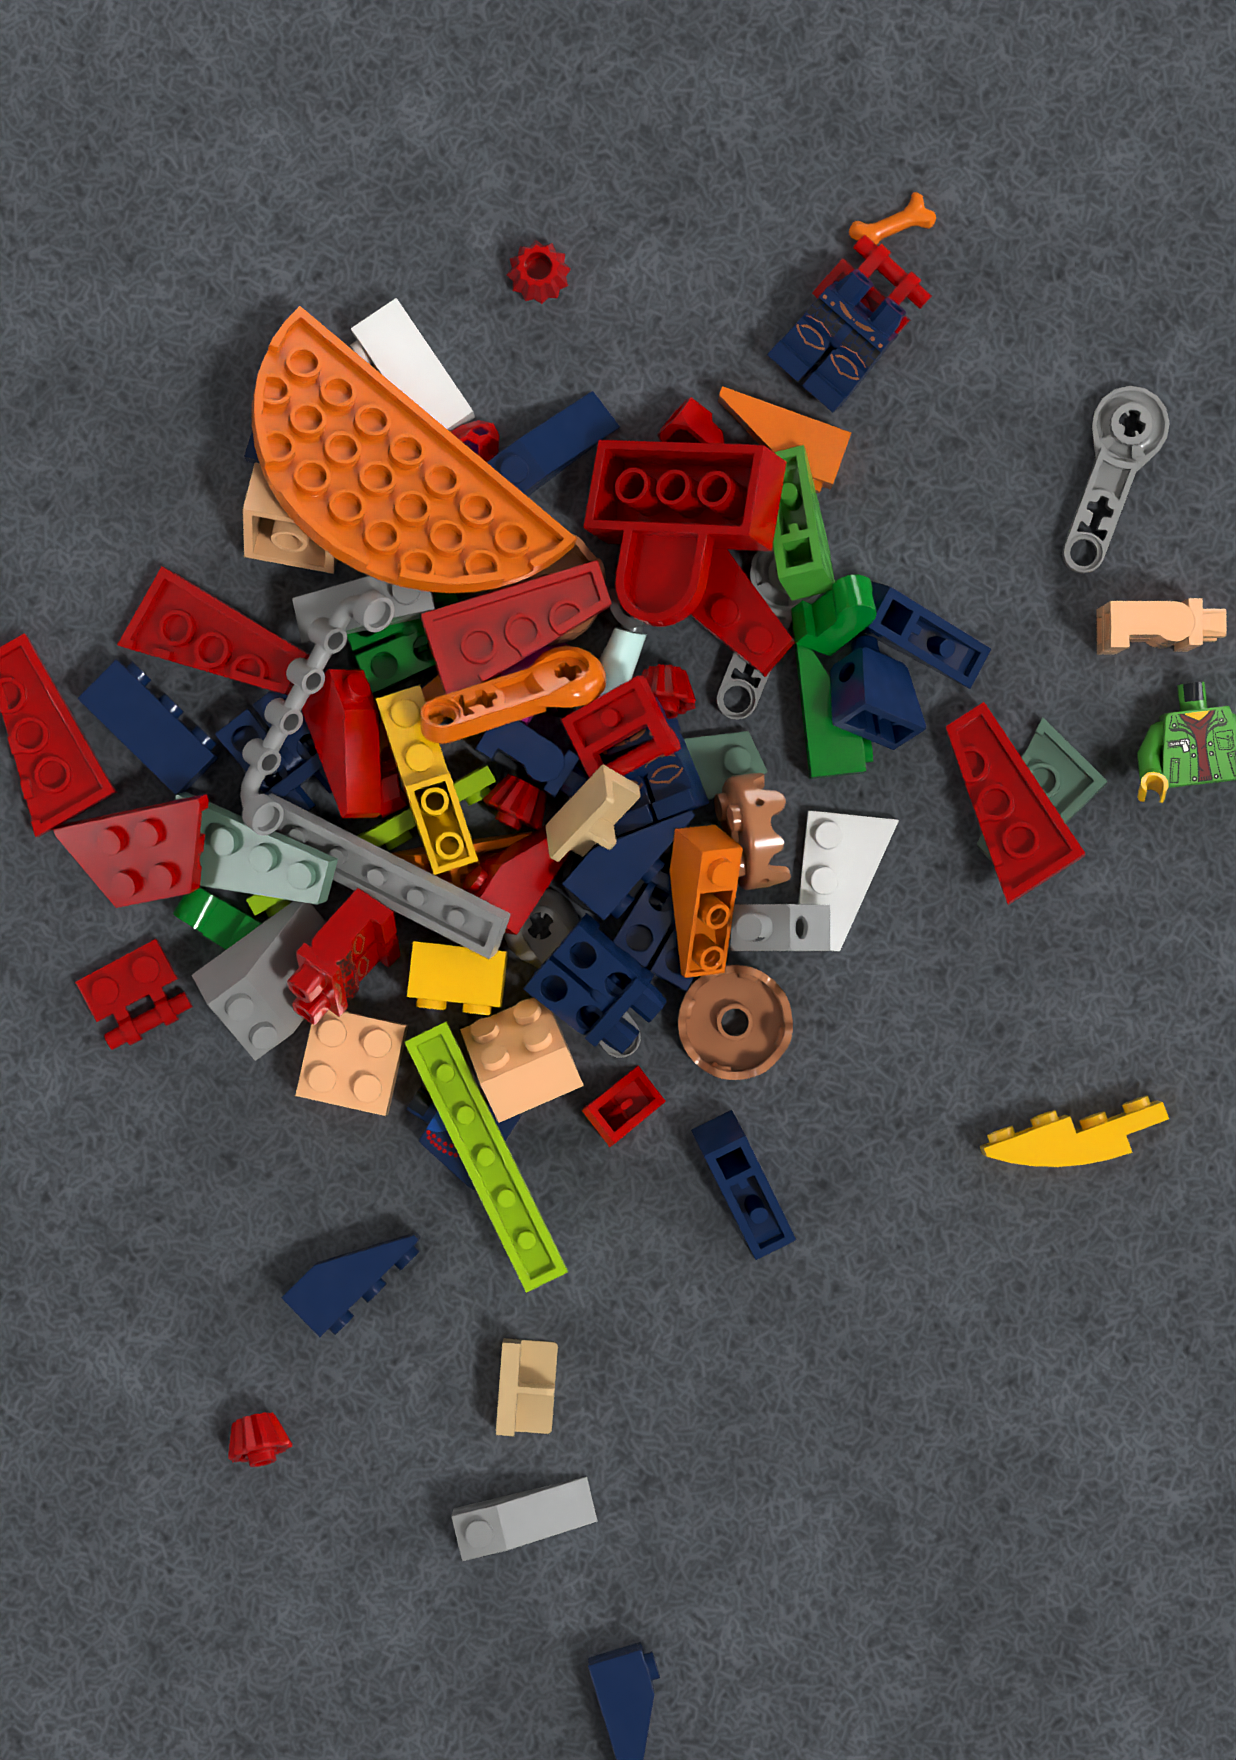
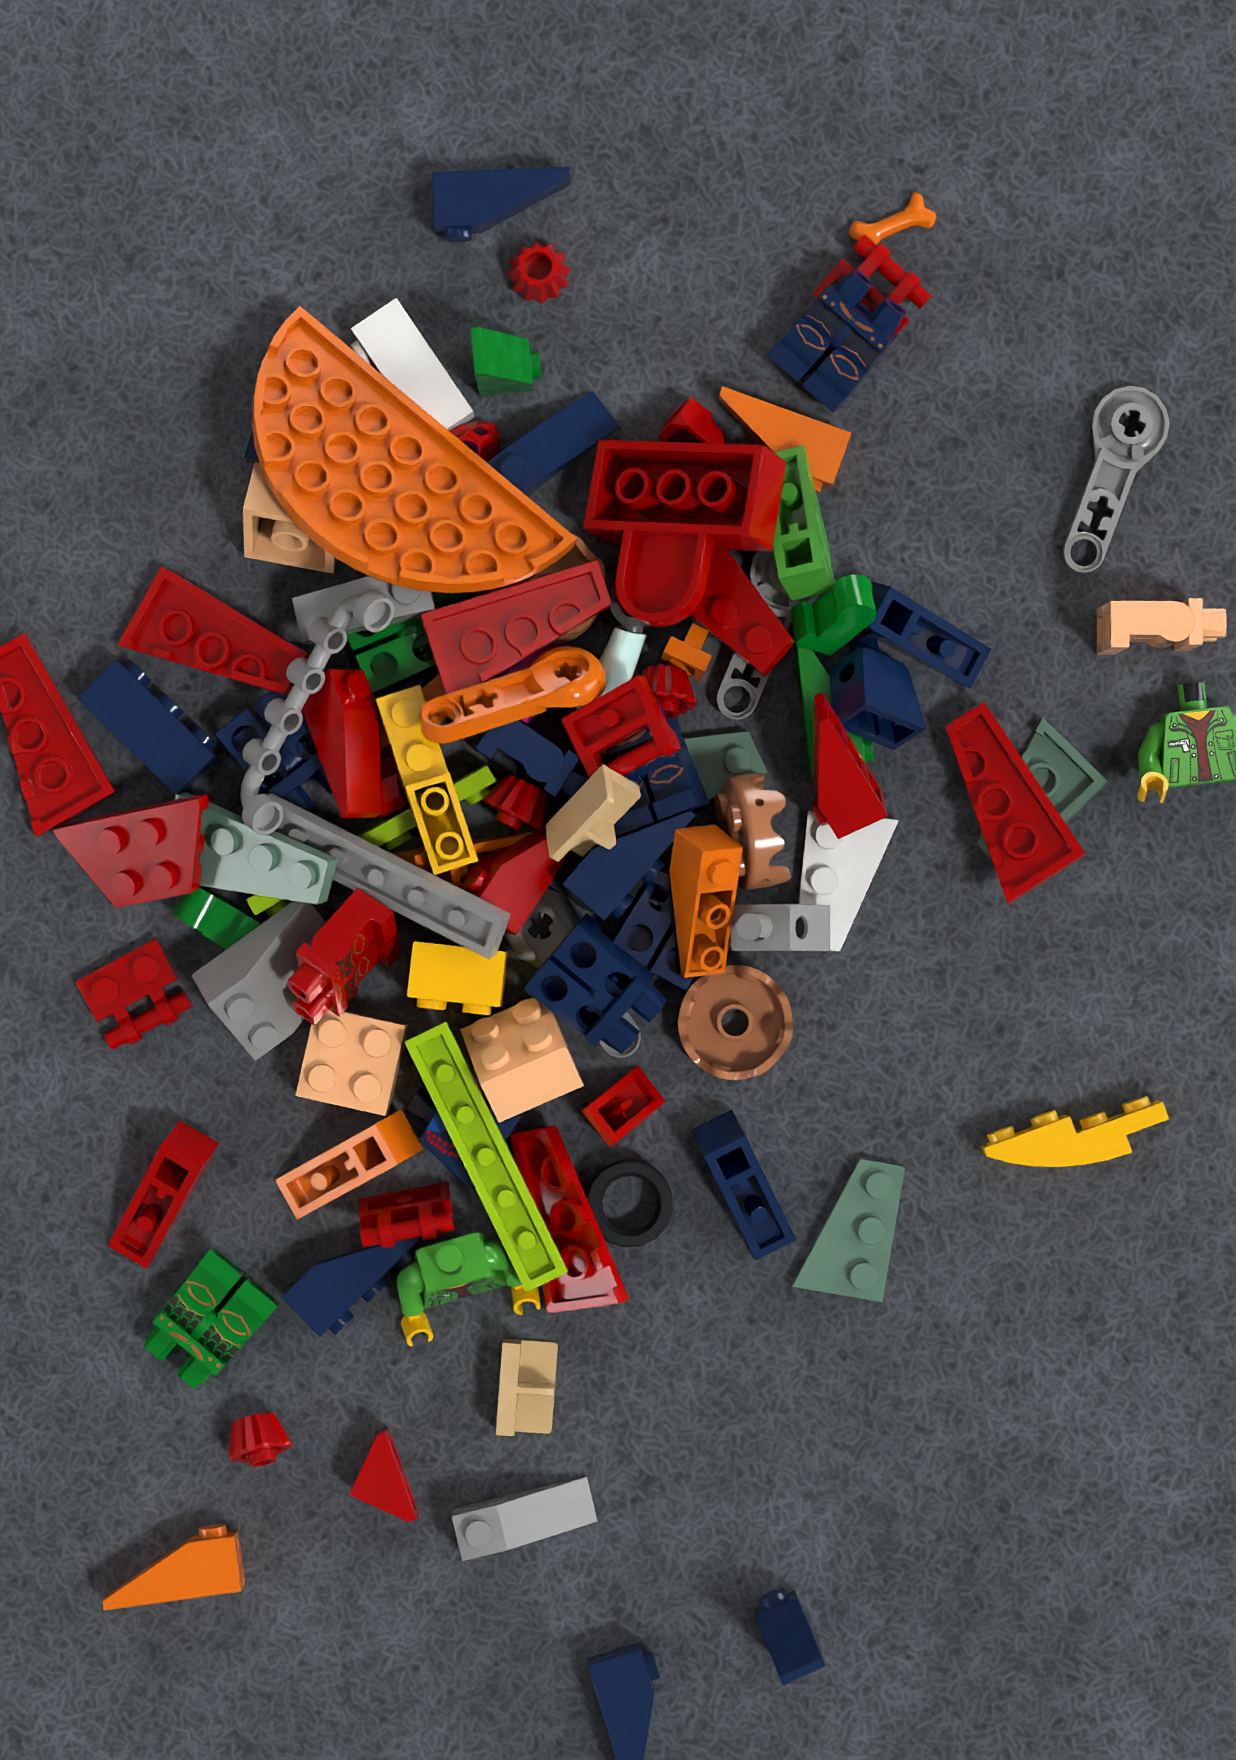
none -> orange slope [102,1524,245,1610]
none -> red slope [108,1120,219,1269]
none -> green hips [144,1247,280,1389]
none -> orange slope [275,1109,423,1219]
none -> red slope [349,1427,419,1522]
none -> red plate [359,1182,455,1249]
none -> bright green torso [397,1232,541,1347]
none -> dark blue slope [432,167,570,242]
none -> green slope [470,327,542,396]
none -> red wing [510,1125,629,1313]
none -> black tyre [587,1159,673,1248]
none -> orange tile [659,623,713,682]
none -> dark blue slope [754,1588,826,1686]
none -> sand green wing [792,1158,905,1302]
none -> red slope [811,692,888,839]

